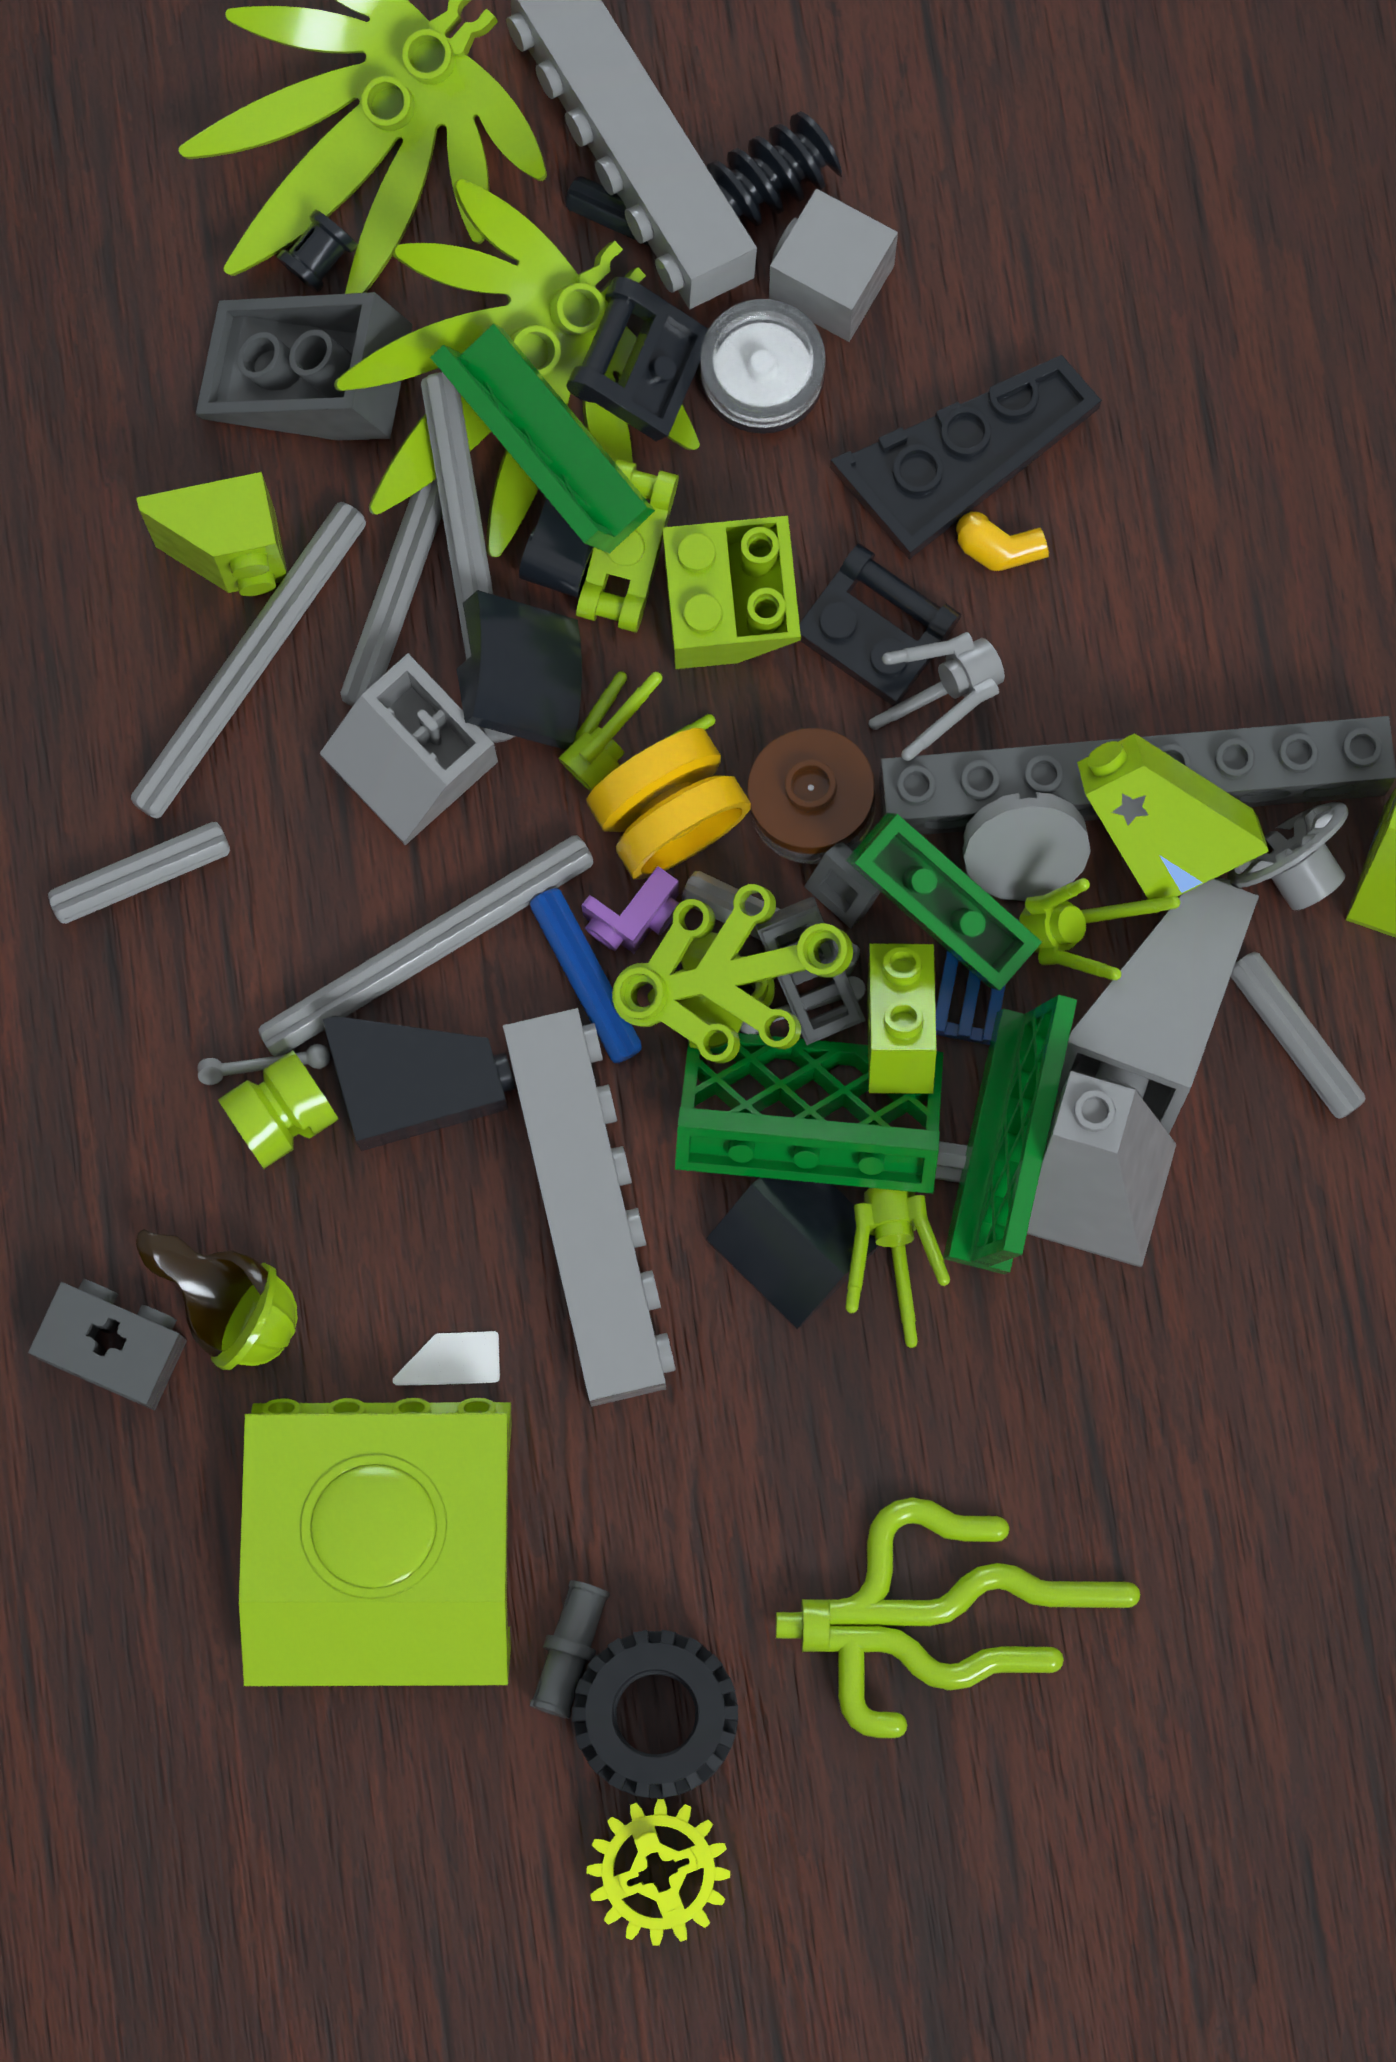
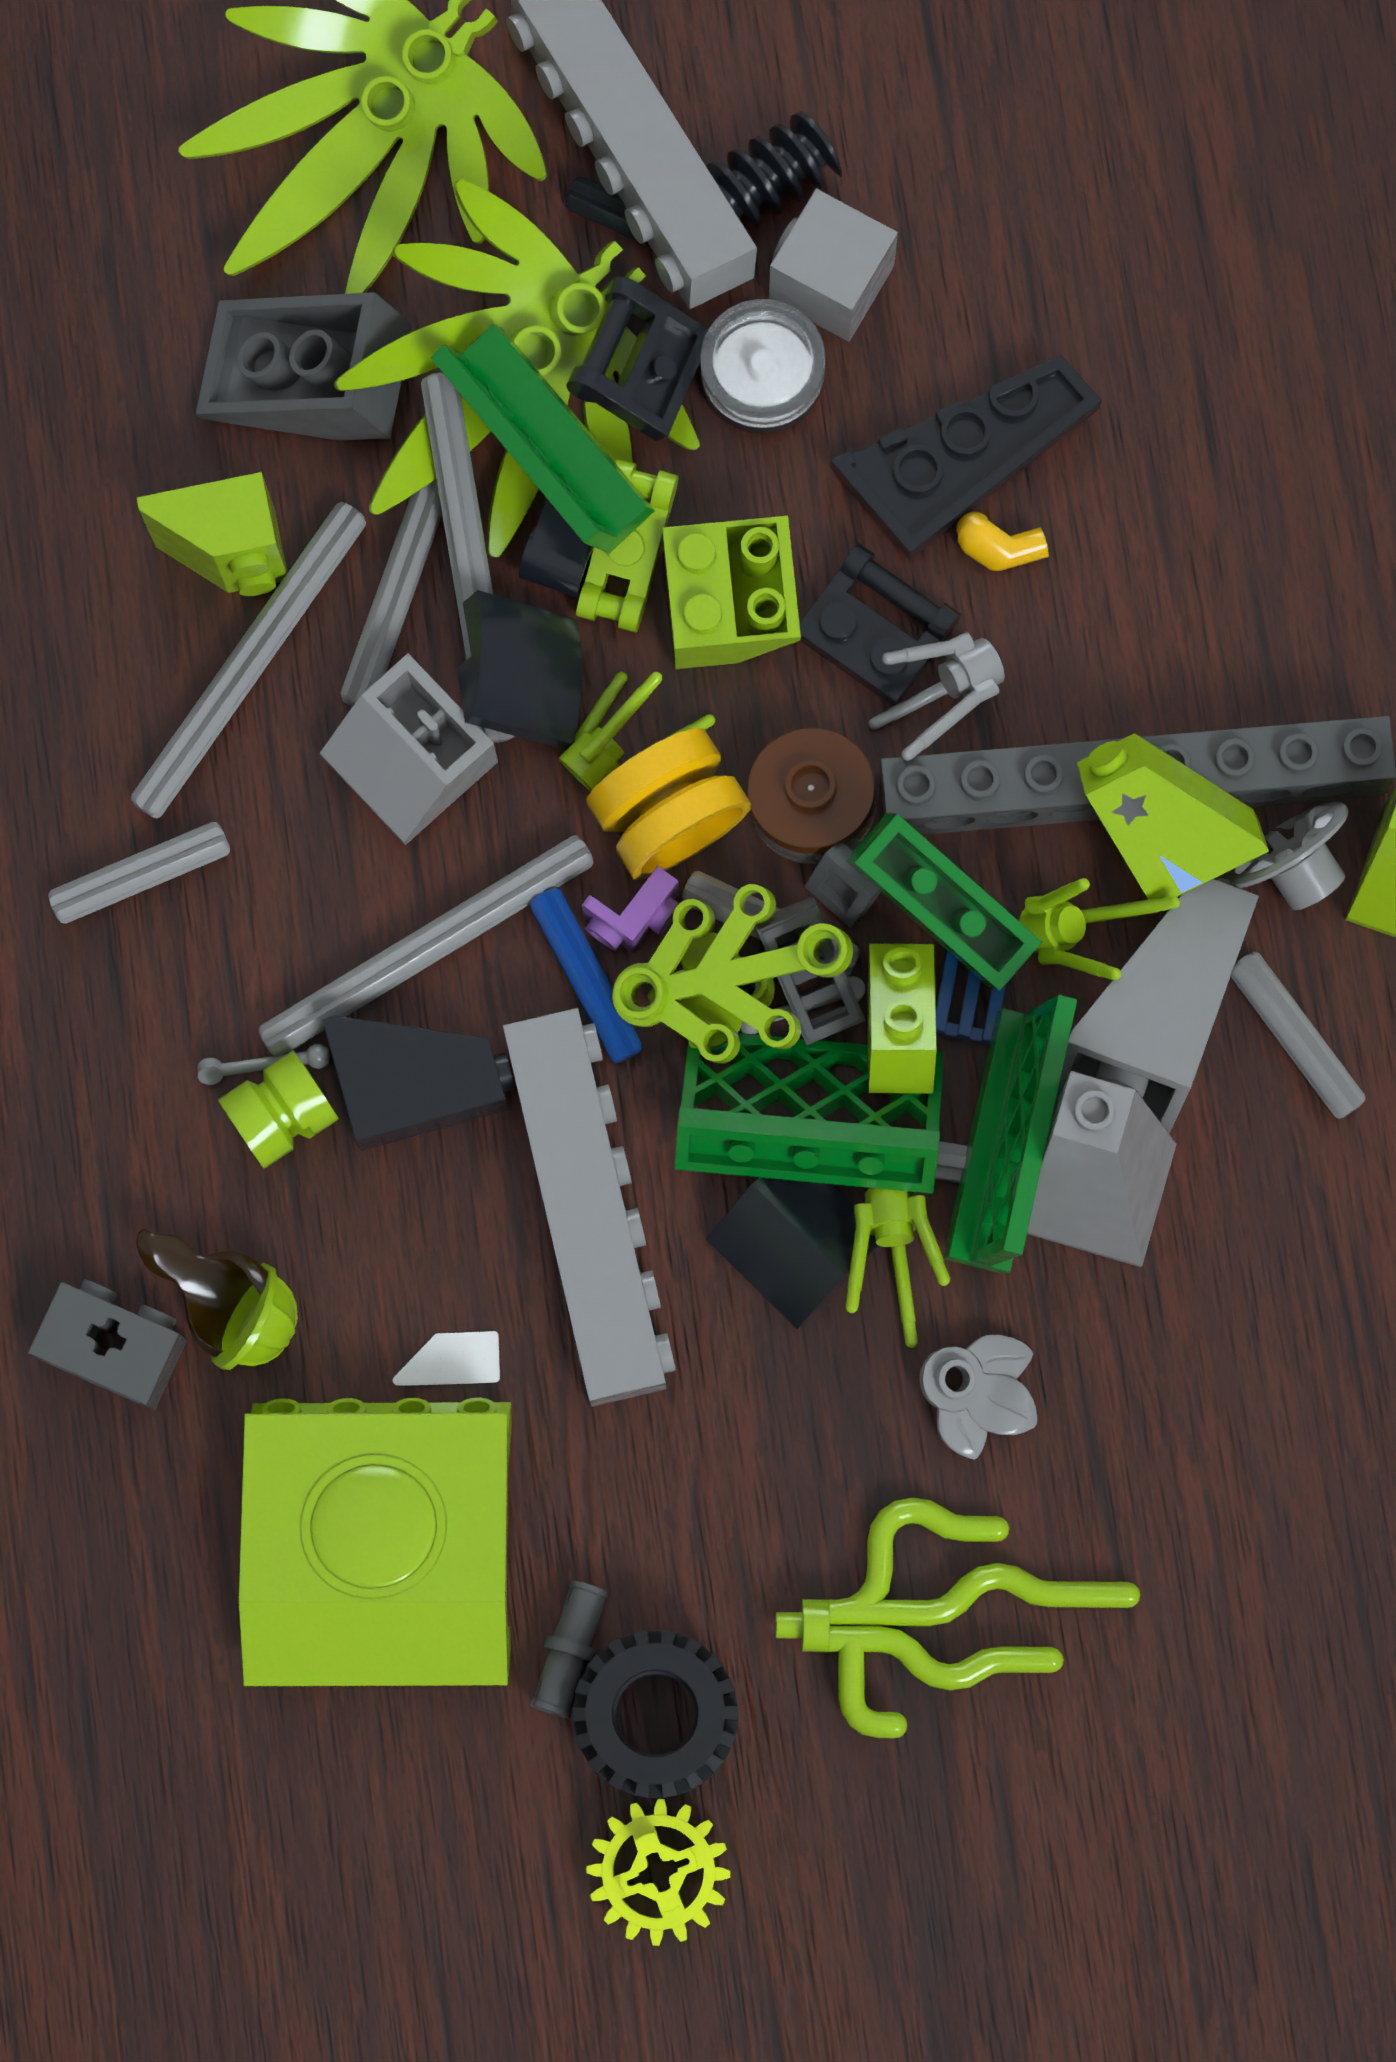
black bush [277,209,358,293] -> none
light grey tile [962,792,1091,901] -> none
none -> light grey plate [920,1335,1037,1460]

